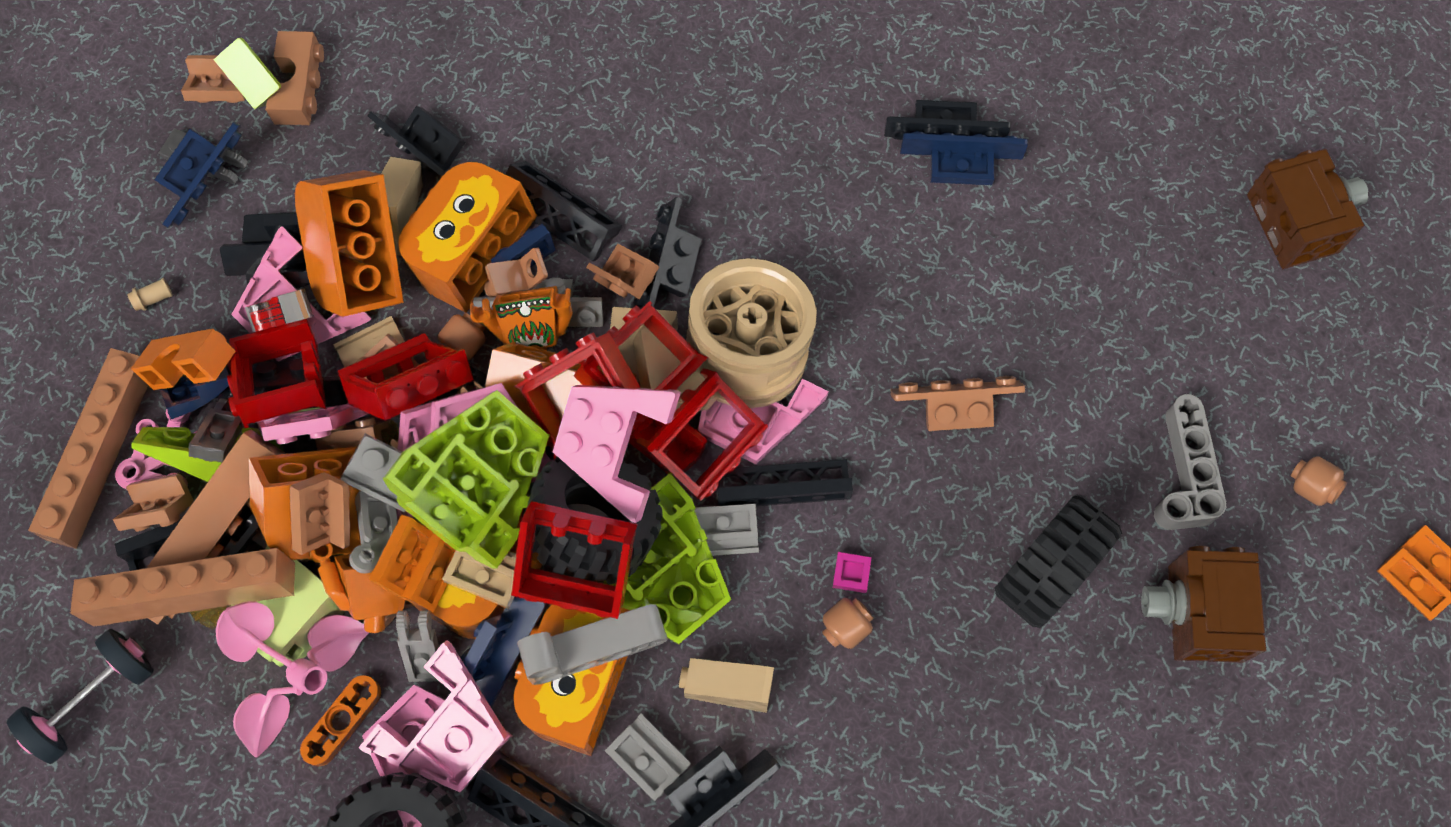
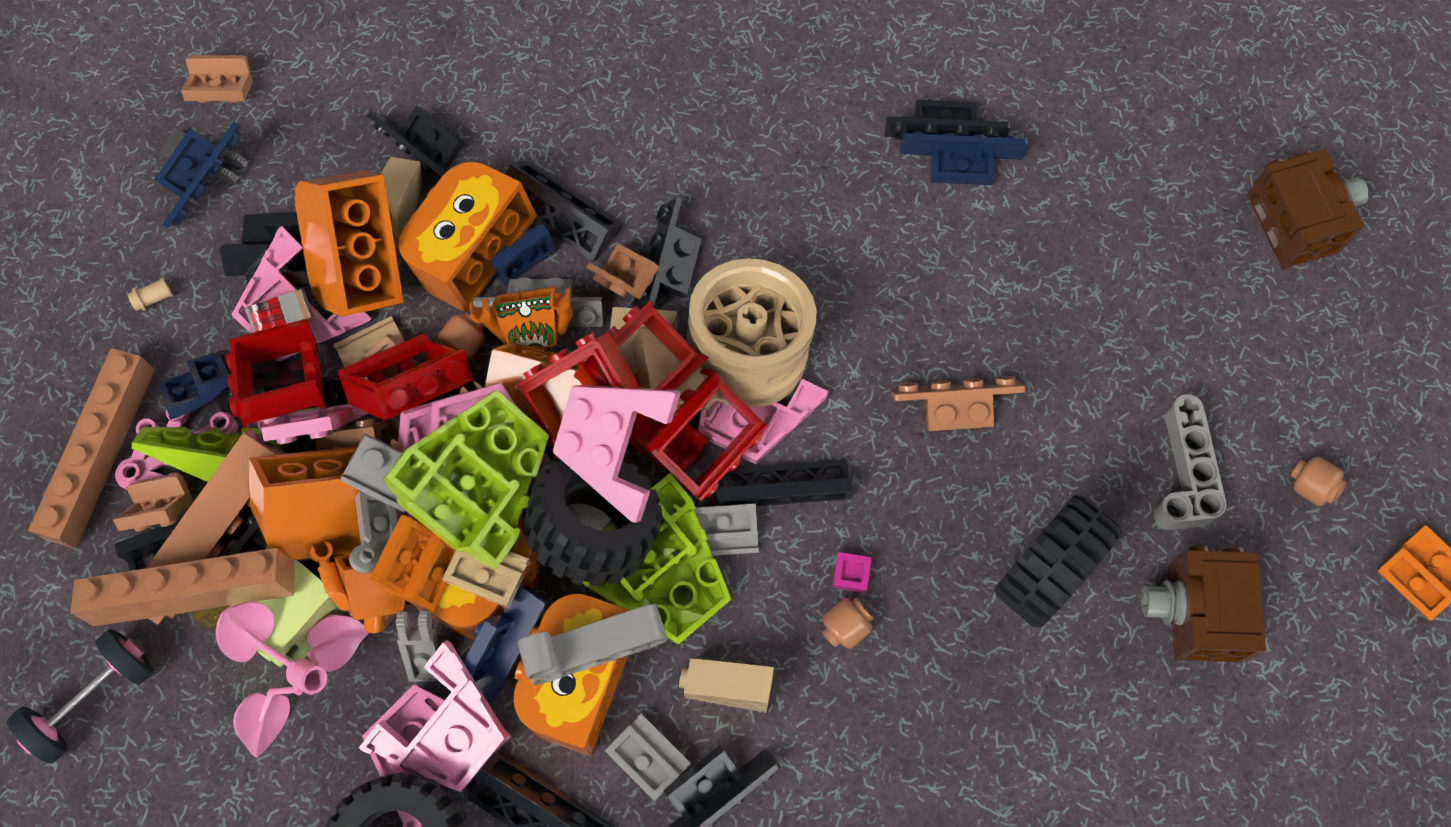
orange arch [131,328,236,390] -> none
flat silver hinge [189,398,244,463] -> none
panel [213,38,281,110] -> none
nougat arch [265,31,324,125] -> none
nougat bracket [289,472,350,555] -> none
orange beam [300,675,381,766] -> none
nougat bracket [484,248,548,297] -> none
red window [511,501,638,619] -> none

